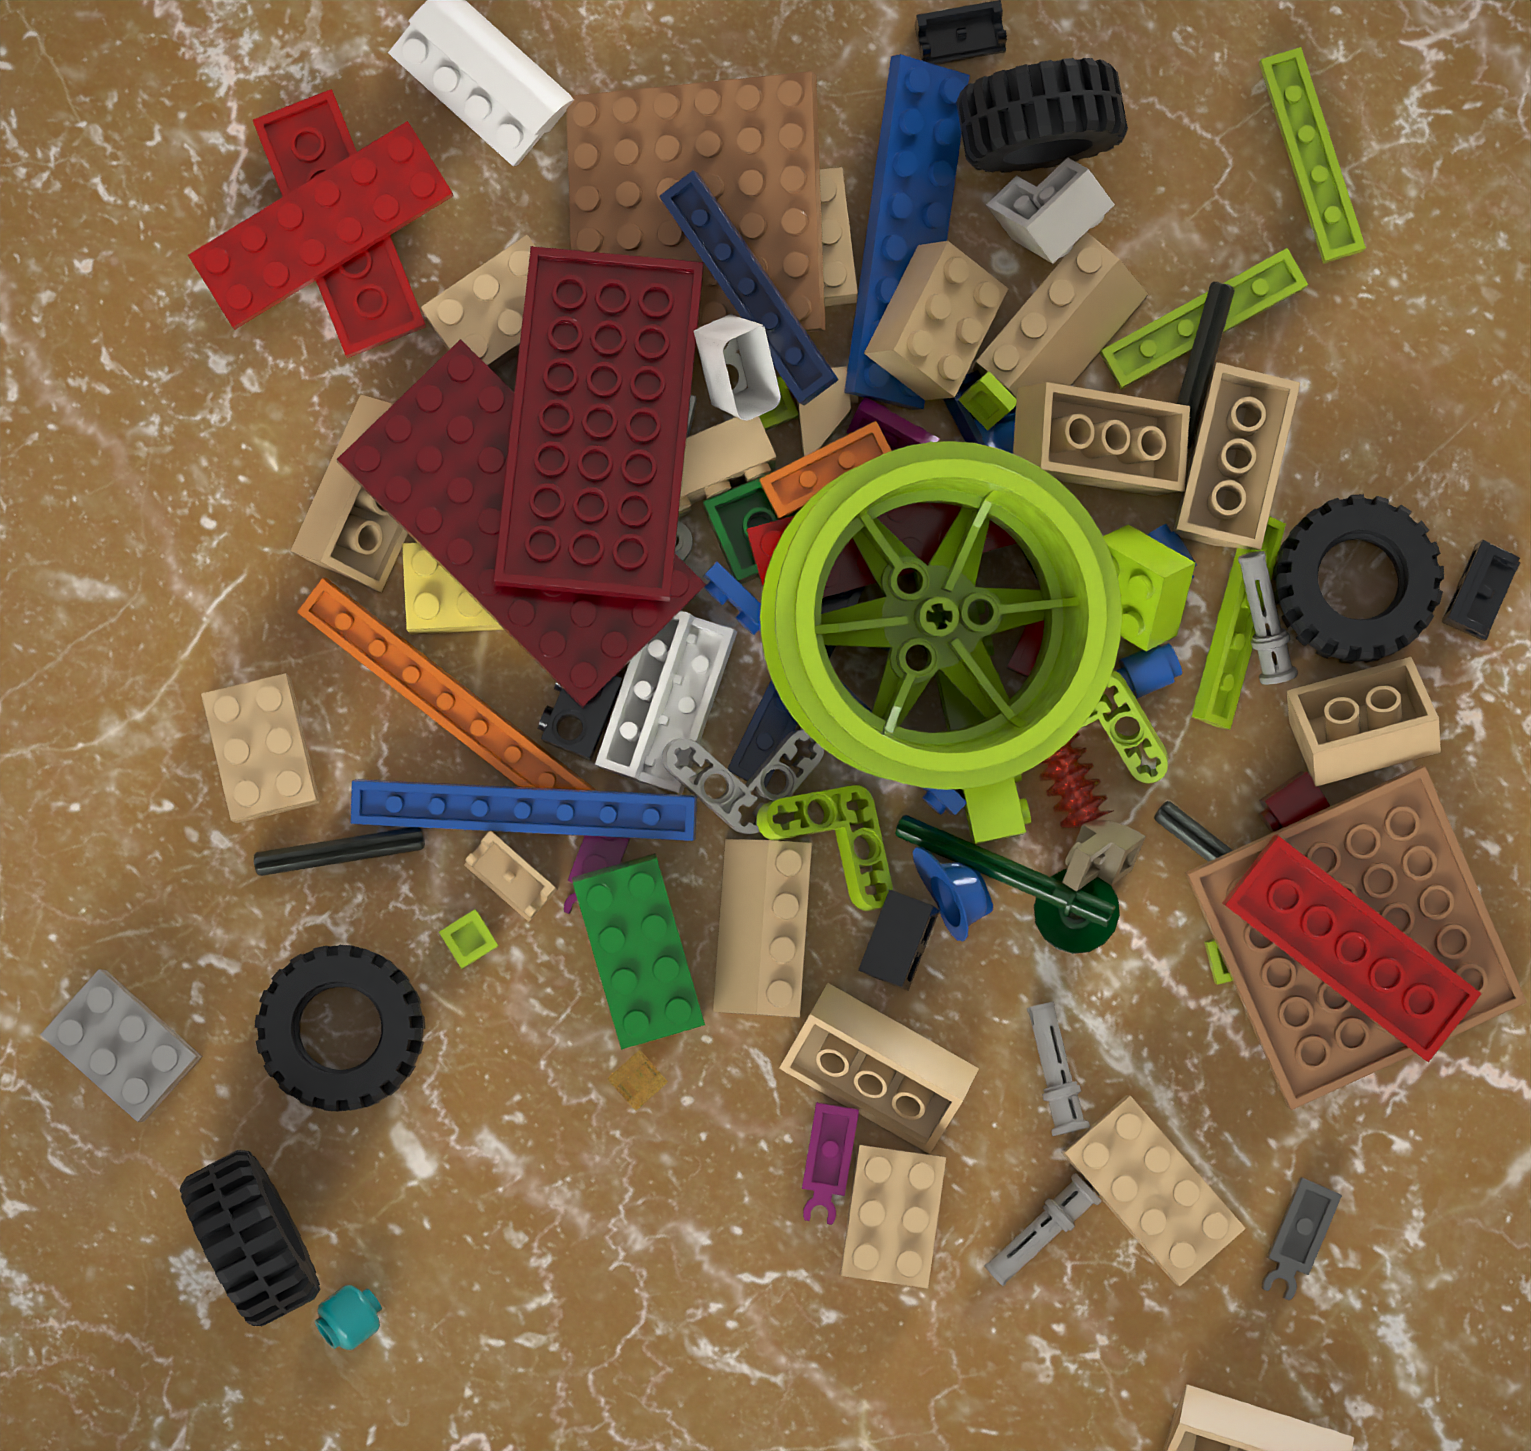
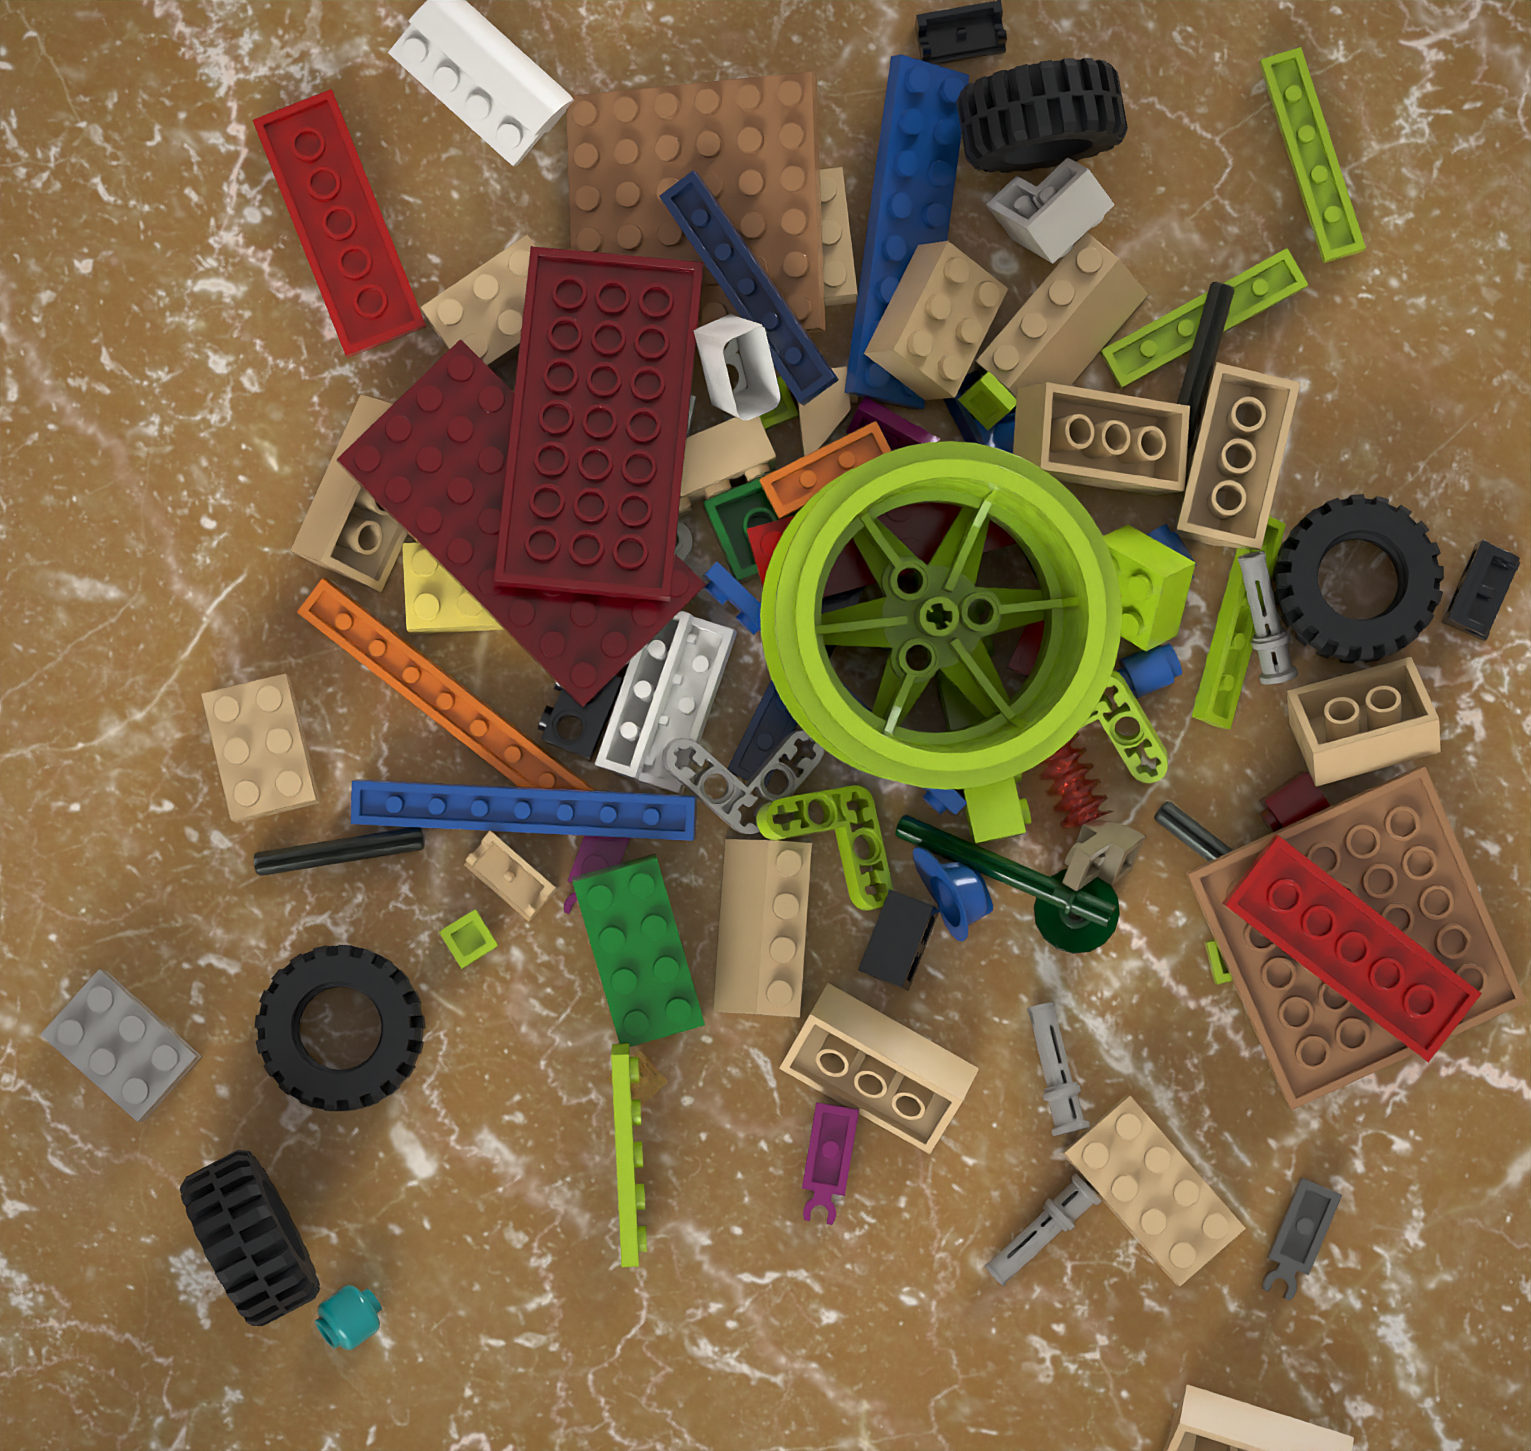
red plate [188,121,454,330] -> none
tan brick [840,1144,946,1288] -> none
none -> lime plate [611,1043,647,1267]

